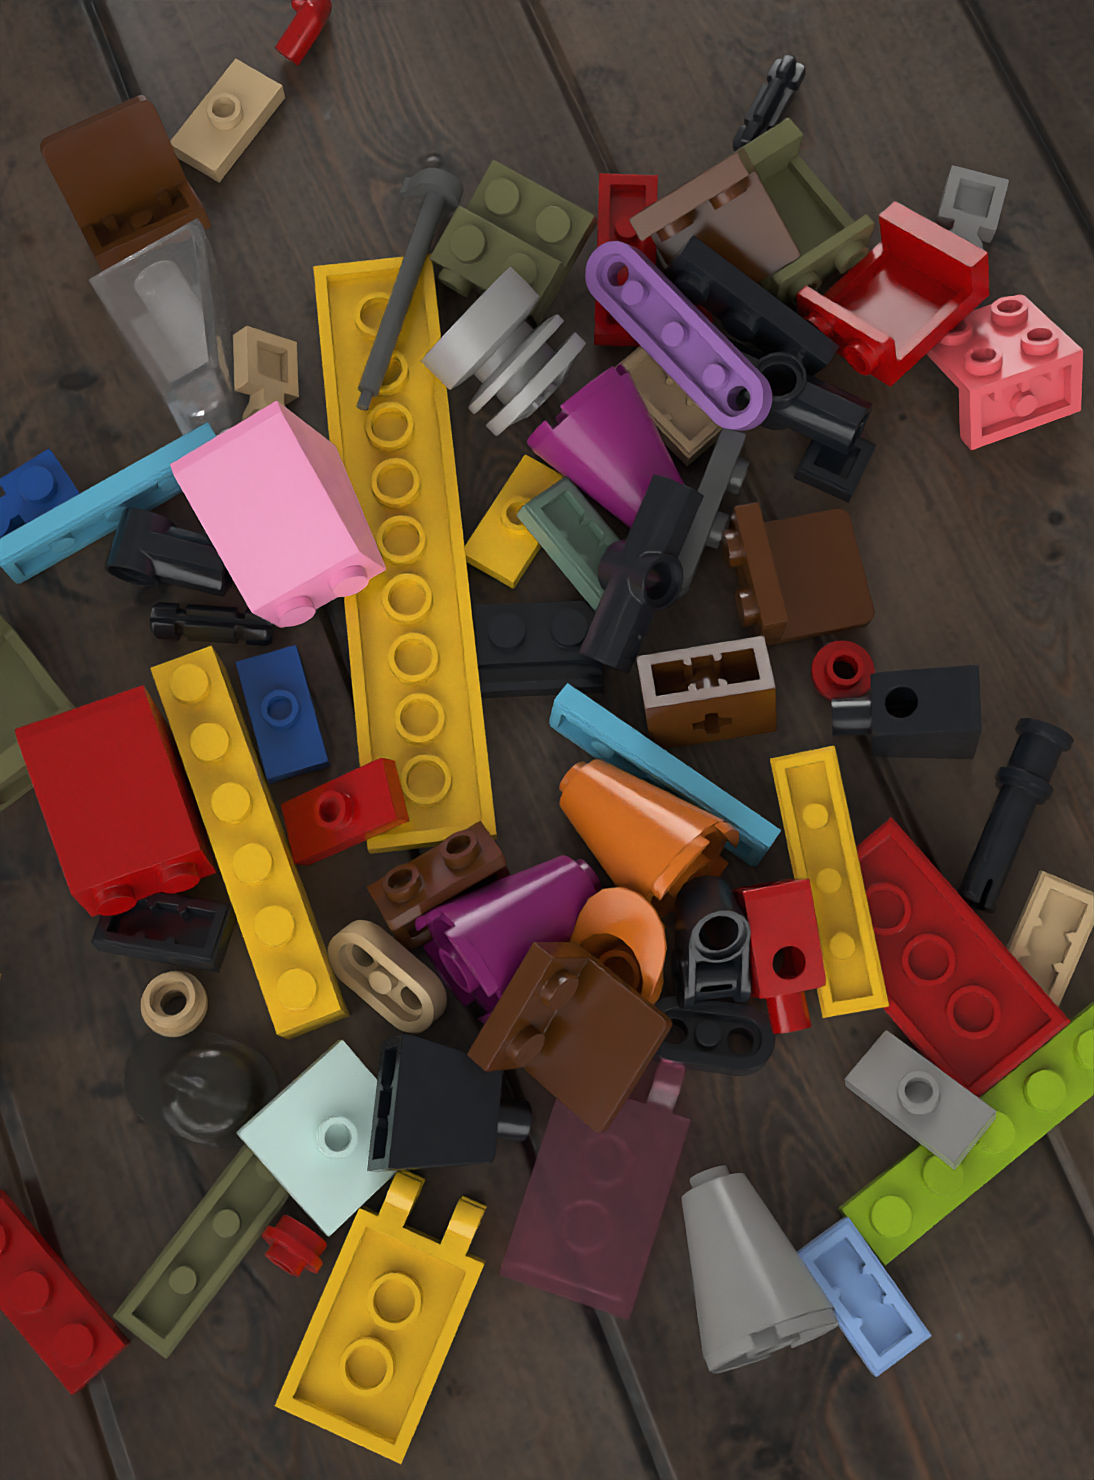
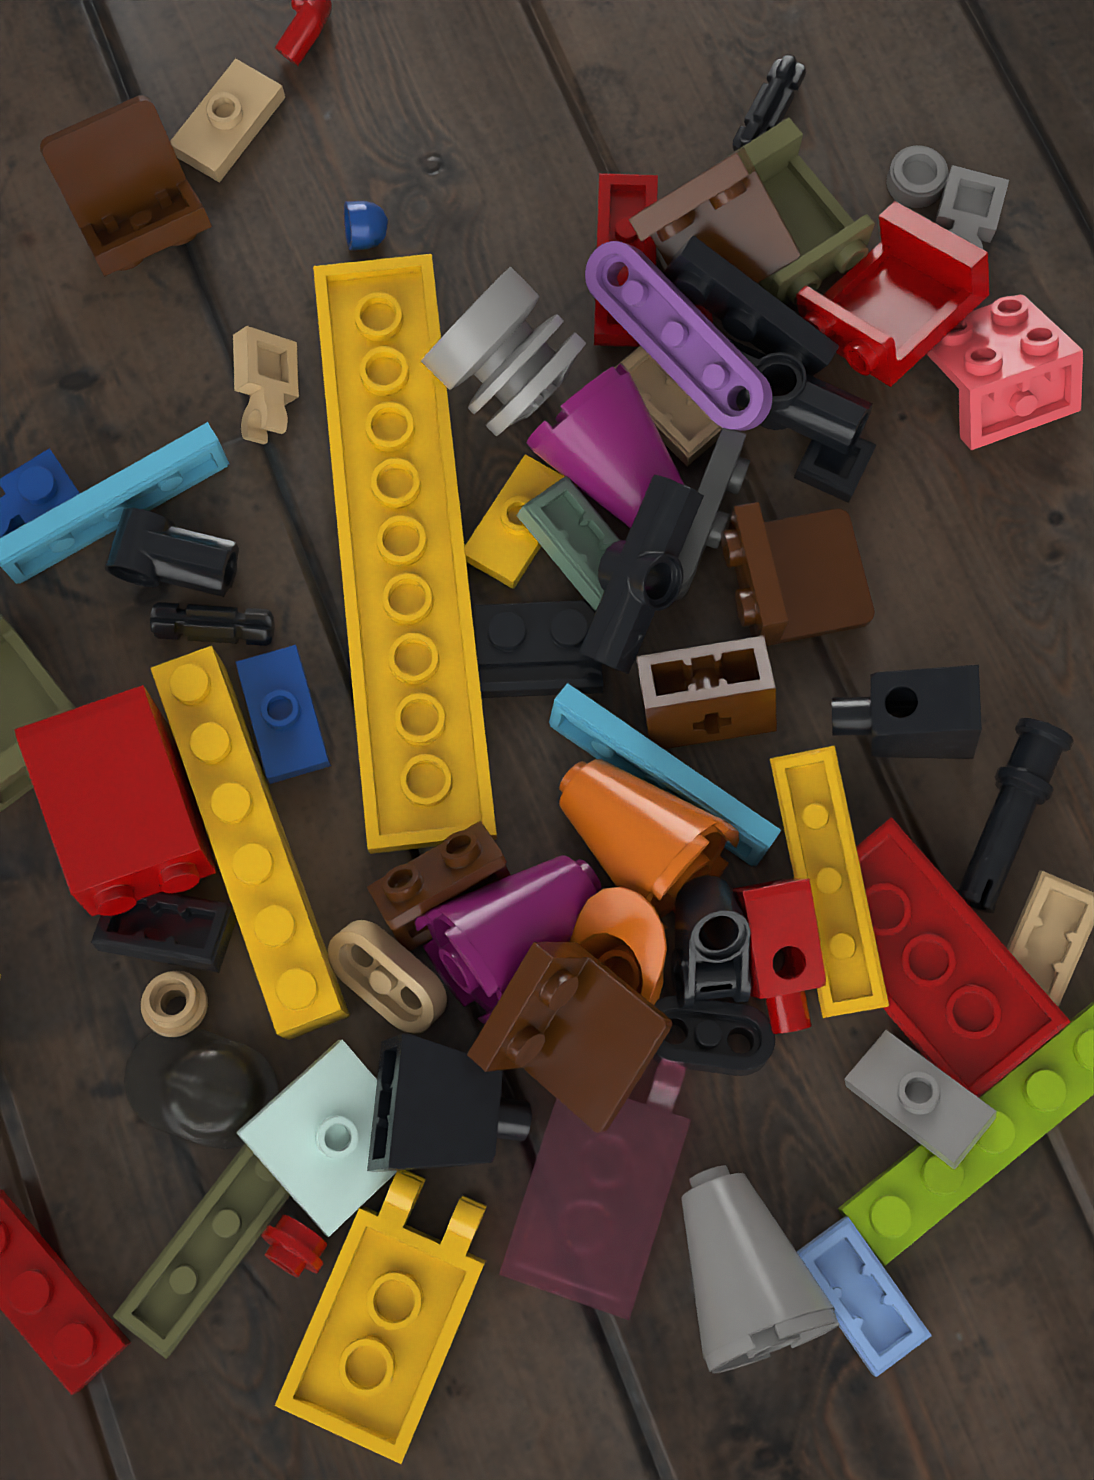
clear slope [88,218,241,436] -> none
bright pink slope [170,401,387,628] -> none
red plate [281,757,410,866] -> none
dark grey piece [356,168,464,411] -> none
olive plate [429,160,598,326] -> none
red plate [811,641,875,701] -> none
none -> blue hinge [344,200,388,250]
none -> light grey tile [886,145,948,208]

